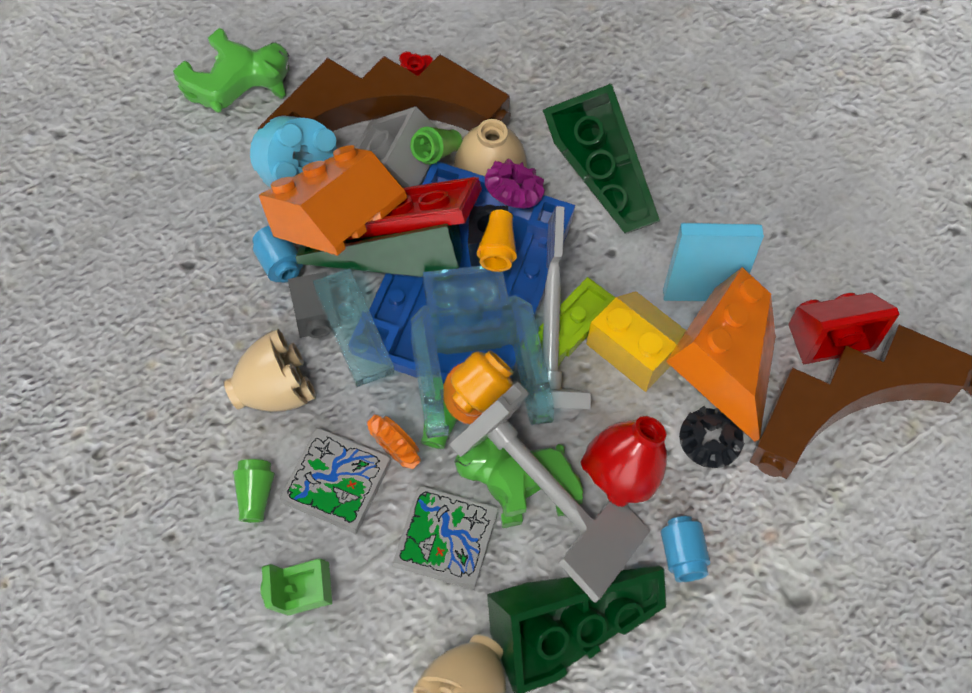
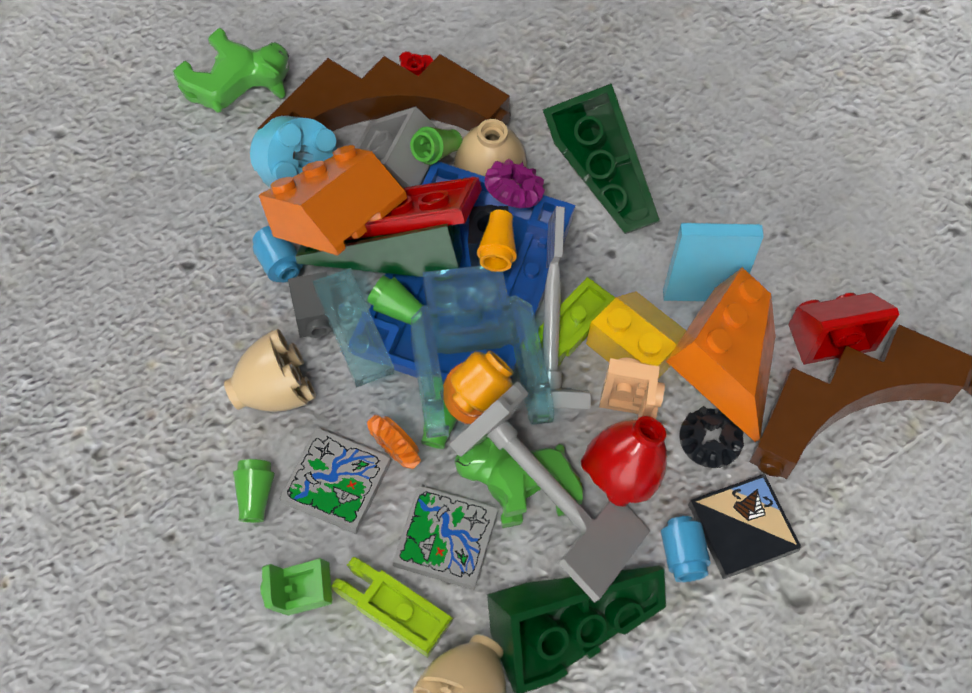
none -> lime hinge [331,557,453,658]
none -> bright green cone [367,275,429,328]
none -> light nougat bracket [599,358,665,419]
none -> tile [688,473,802,580]

